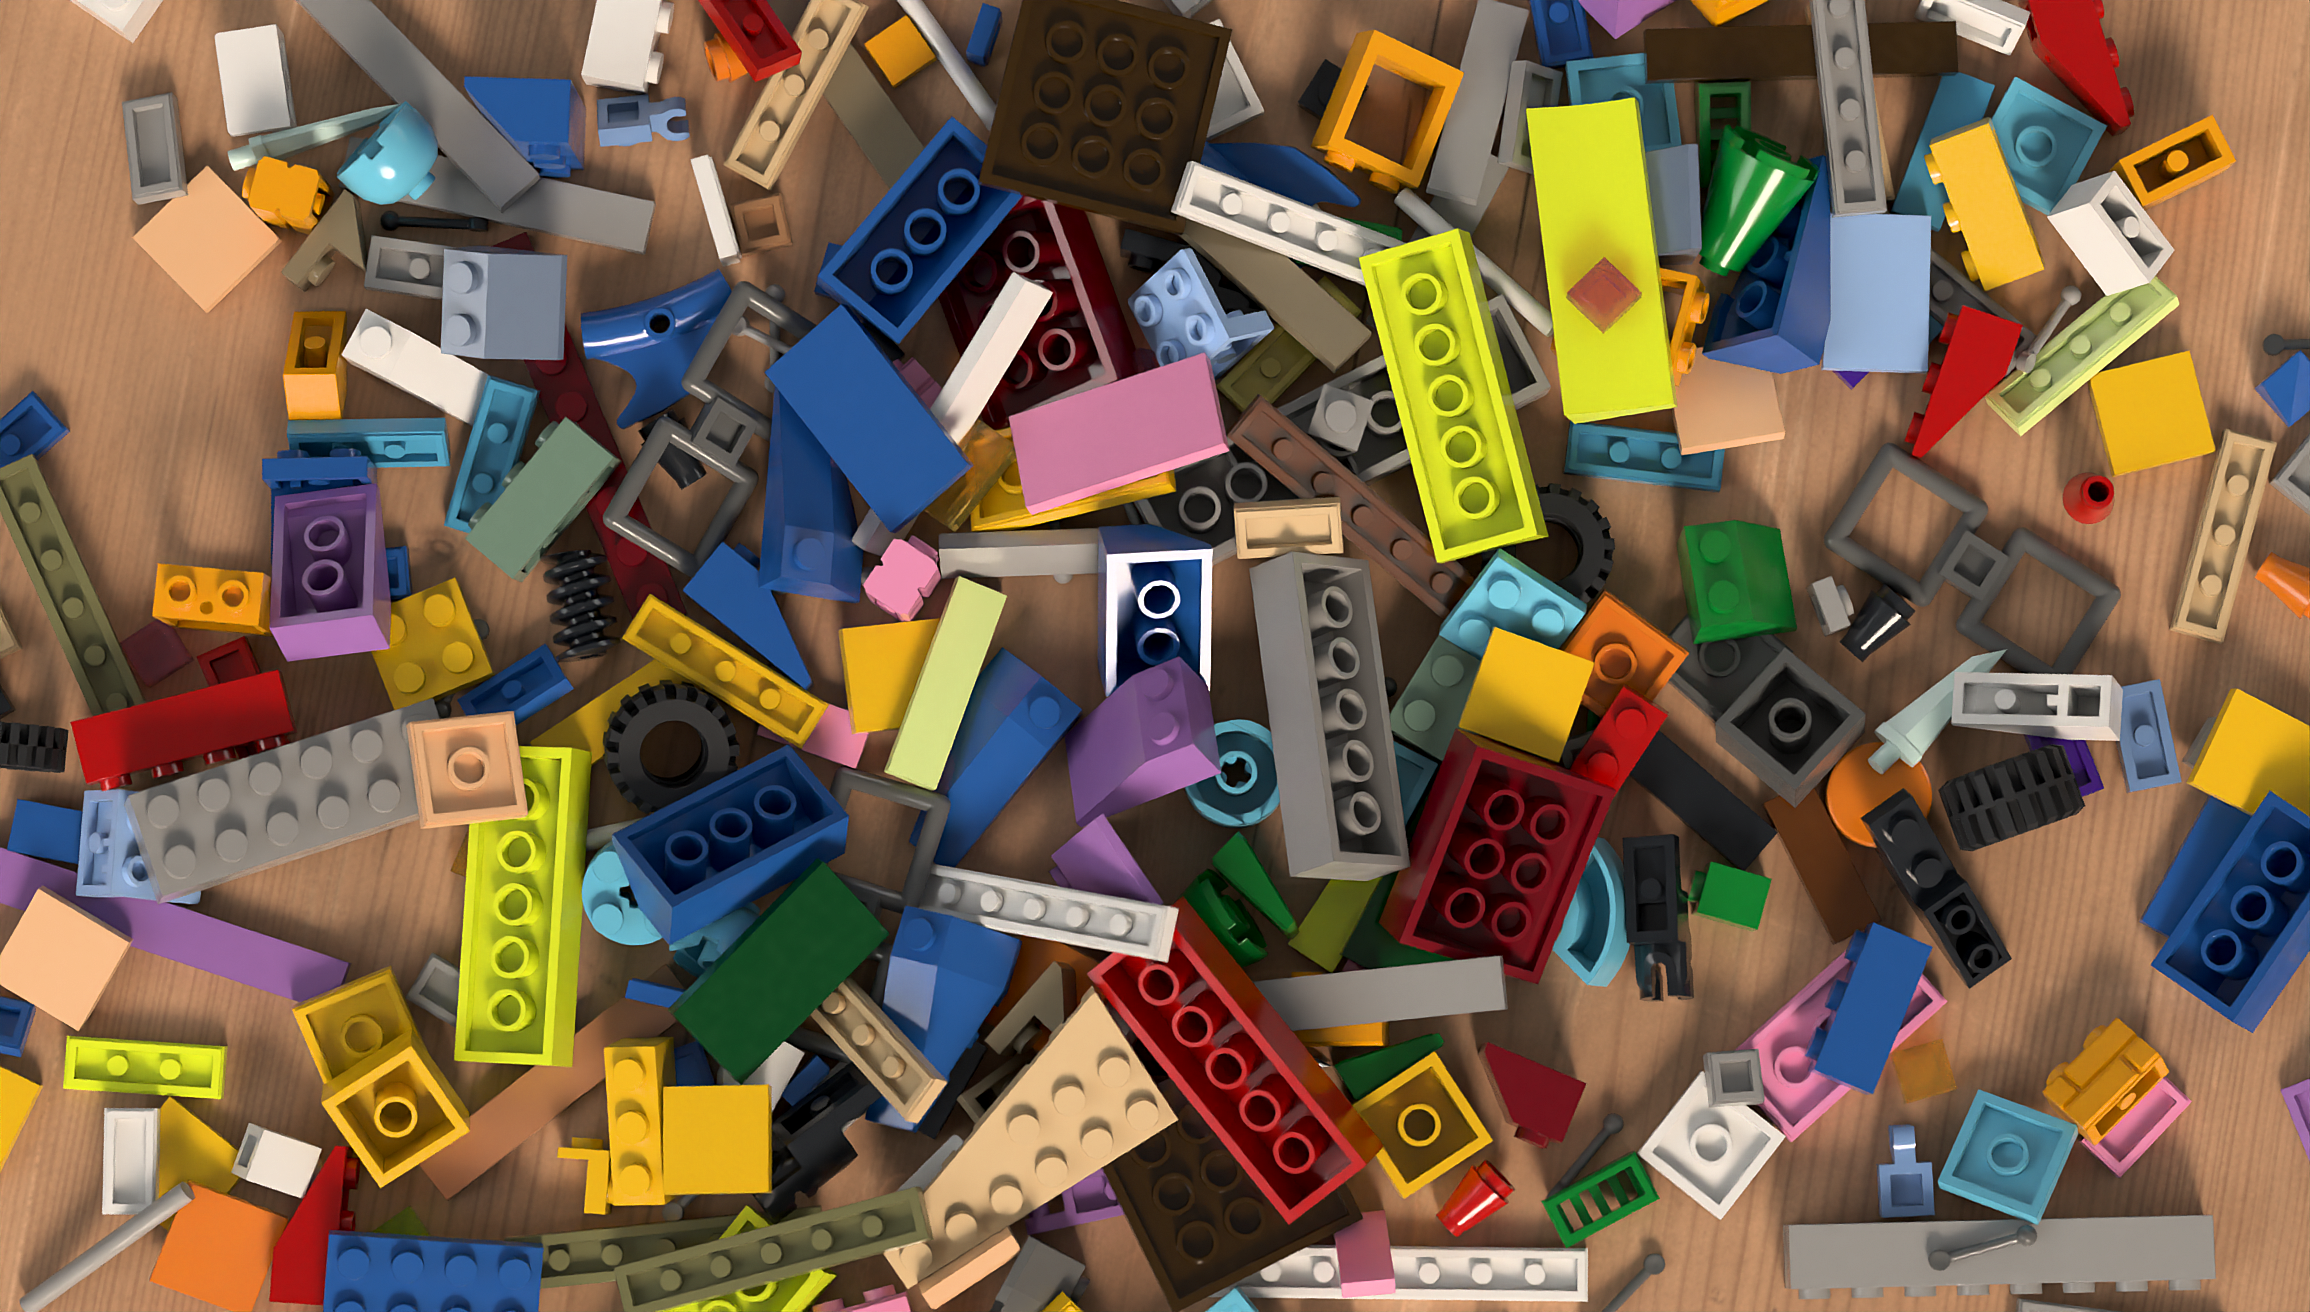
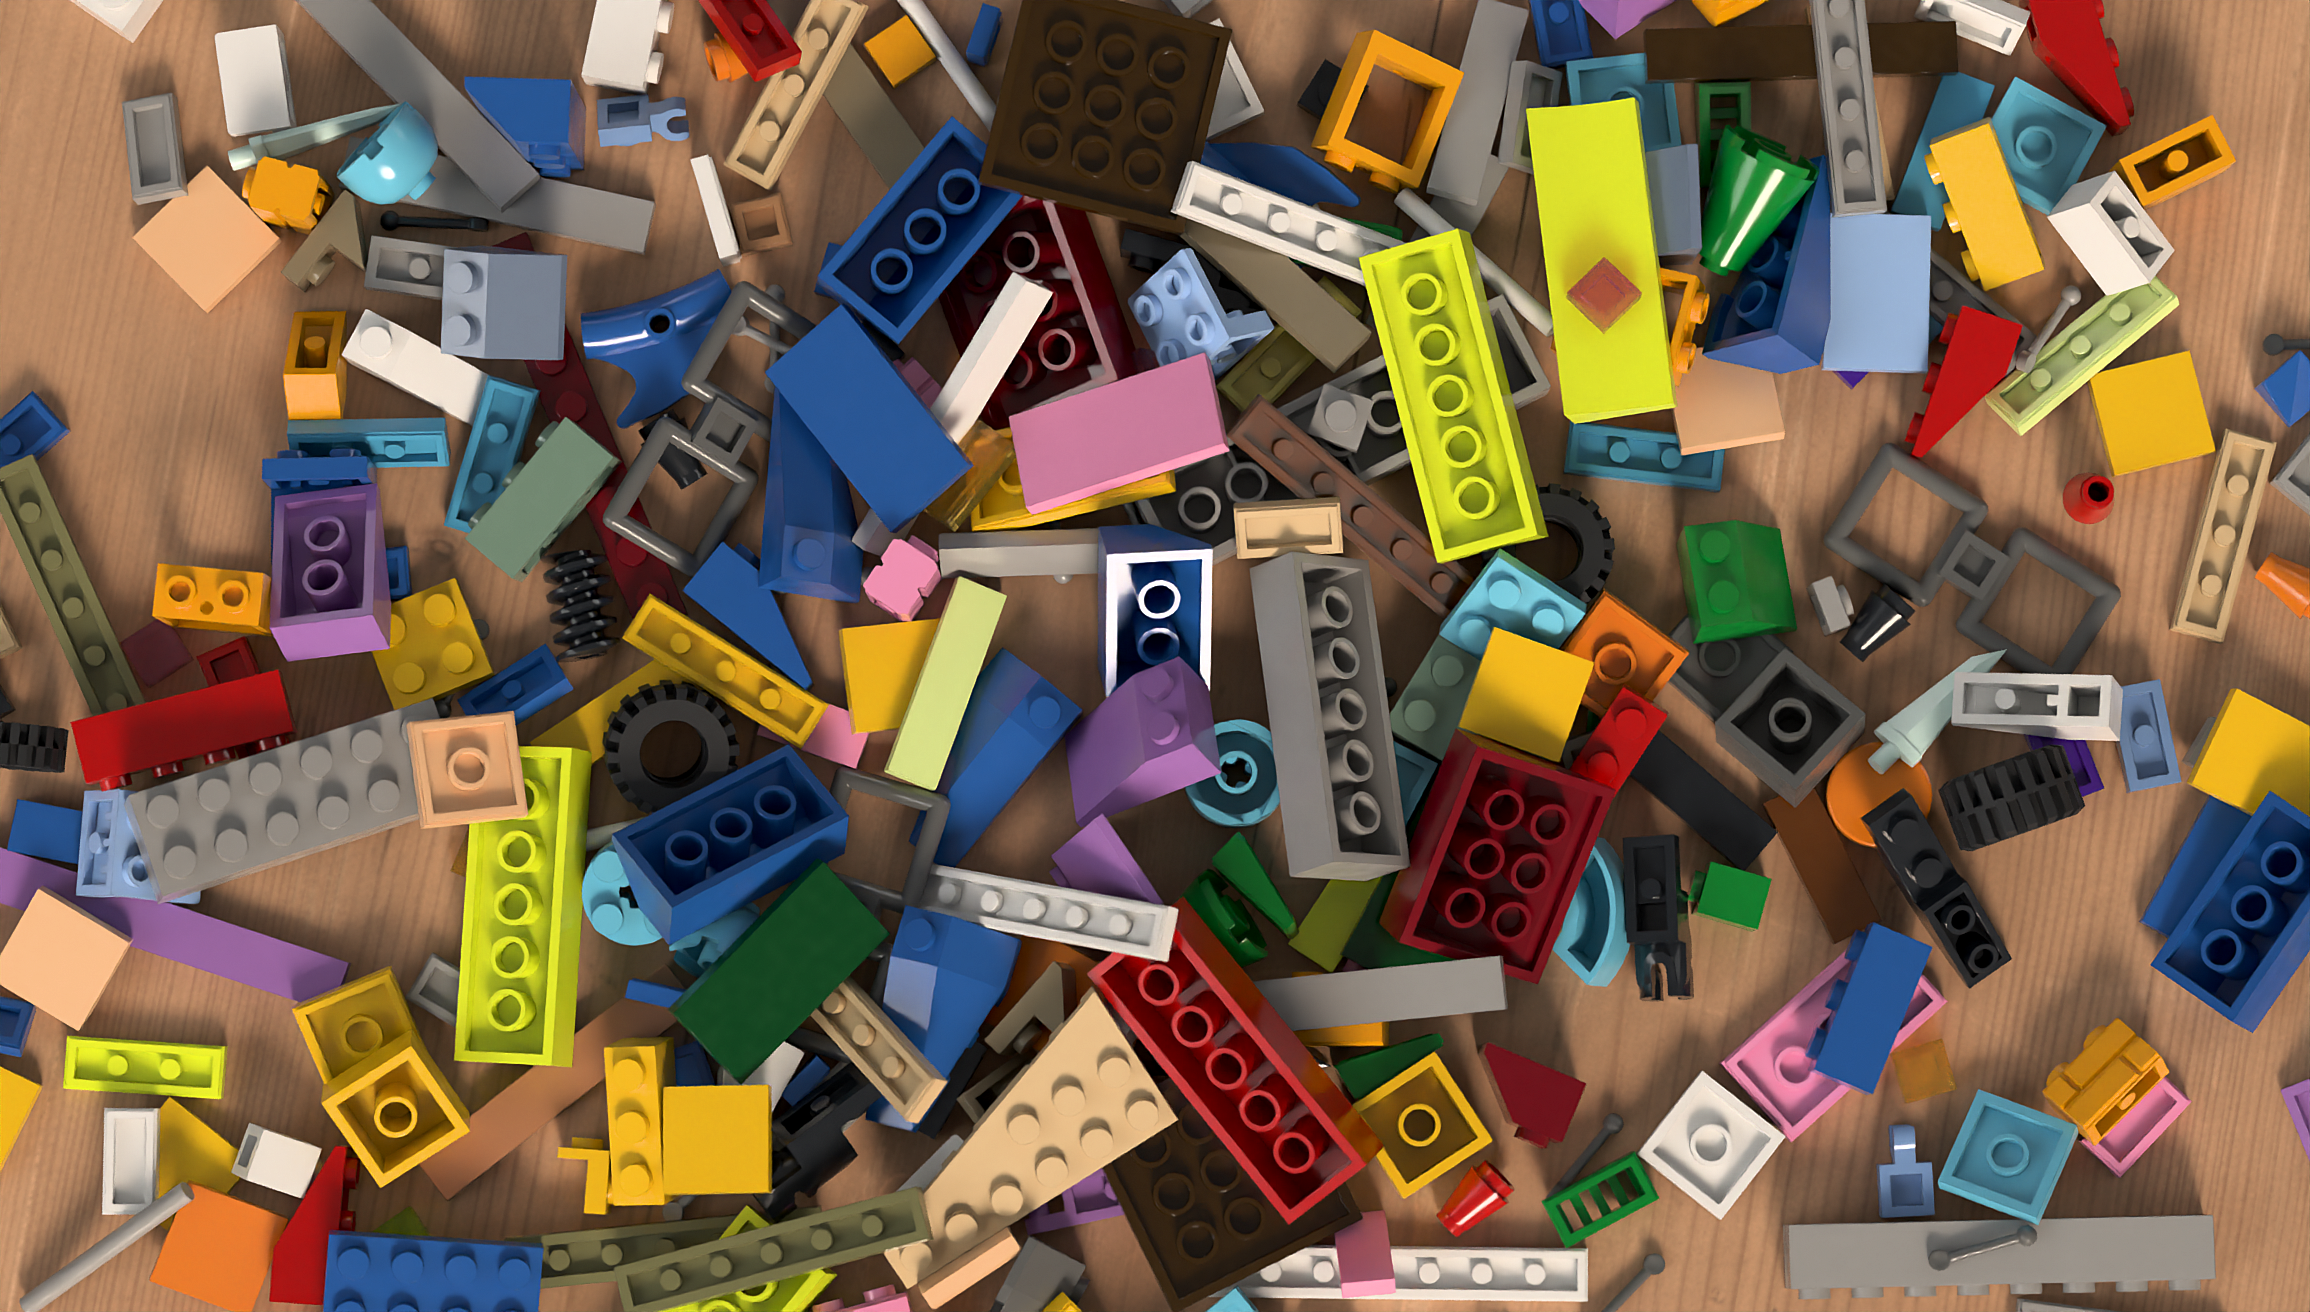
light grey tile [1703,1049,1765,1108] -> none

